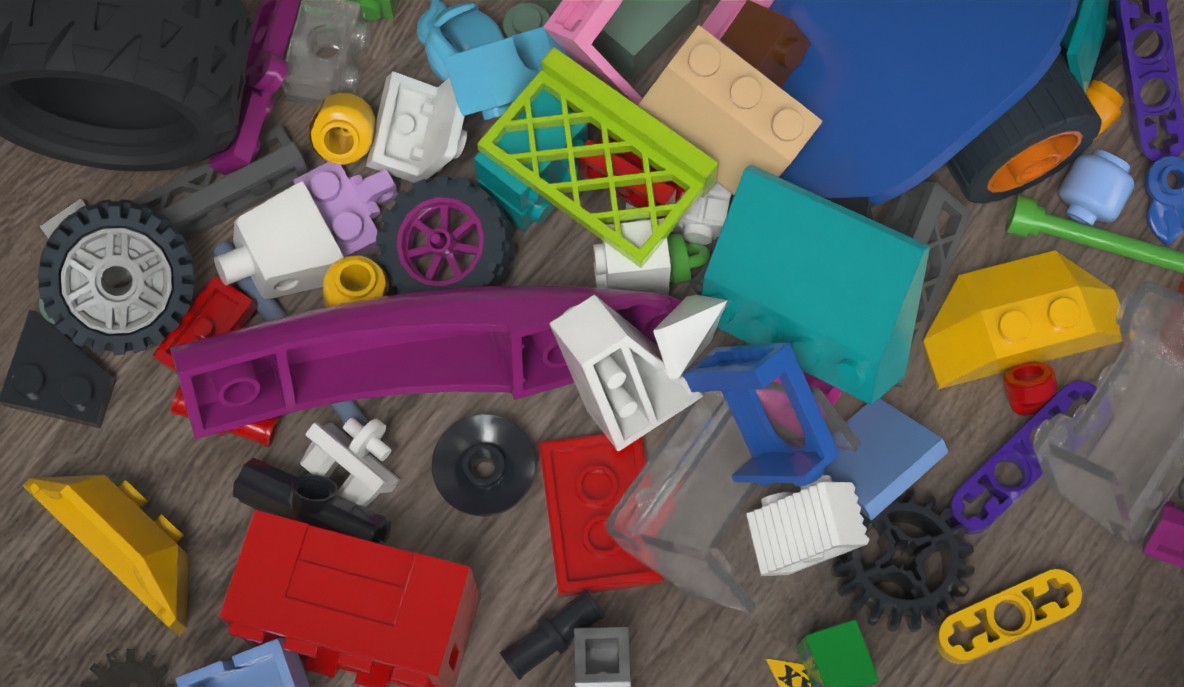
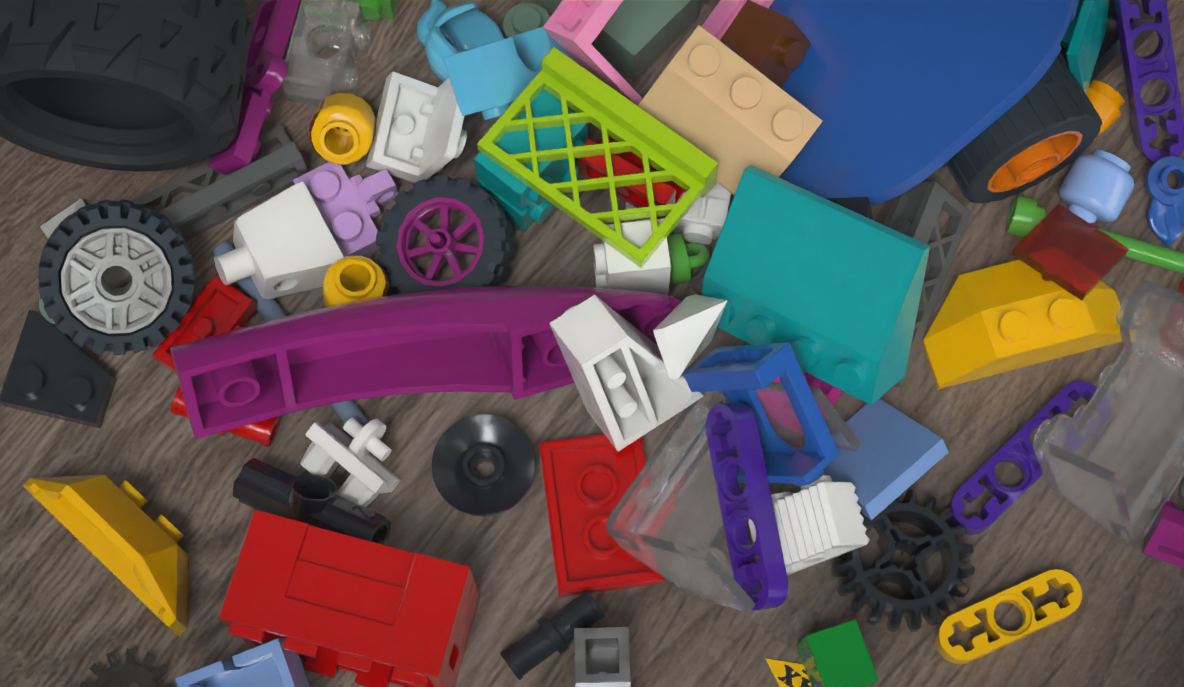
red tile [1003,362,1057,416] -> none
none -> dark purple beam [706,403,788,611]
none -> clear red piece [1011,204,1129,301]

